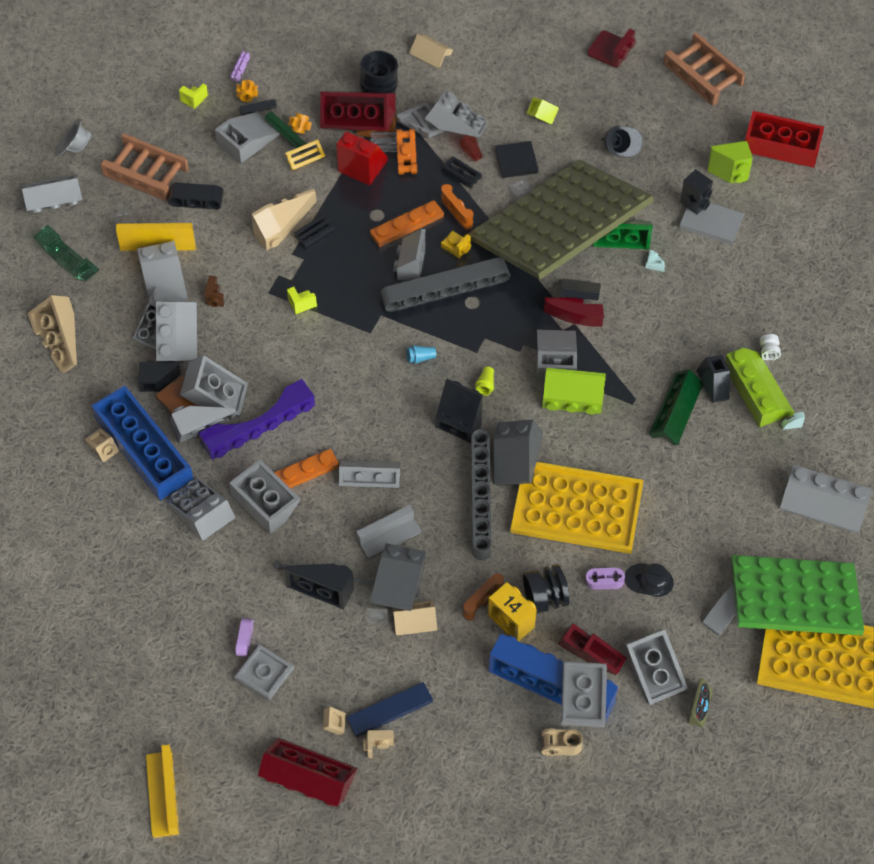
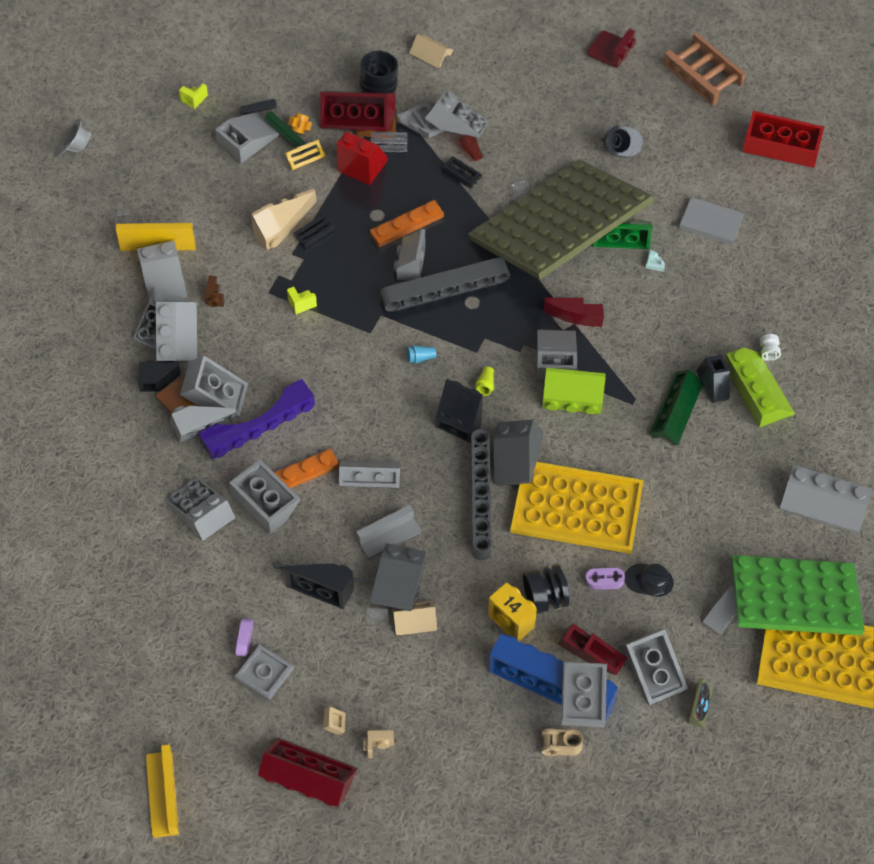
light grey slope [22,174,82,213] -> none
tan wedge [28,295,77,373] -> none
clear green slope [33,225,99,282] -> none
tan bracket [85,428,119,462] -> none
blue brick [92,386,193,501] -> none
nougat fence [101,133,189,201] -> none
black beam [168,182,224,210] -> none
lavender axle [230,51,250,82] -> none
light orange gear [236,80,258,102] -> none
dark blue tile [347,682,433,738] -> none
orange plate [396,129,417,175] -> none
orange plate [441,184,473,229] -> none
yellow bracket [441,231,471,258] -> none
dark orange plate [463,573,504,621] -> none
black tile [495,141,538,178] -> none
neon yellow panel [526,97,559,124] -> none
black tile [560,279,601,301] -> none
black brick [680,169,713,215] -> none
lime slope [707,141,753,183] -> none
light aqua tile [781,412,805,430] -> none

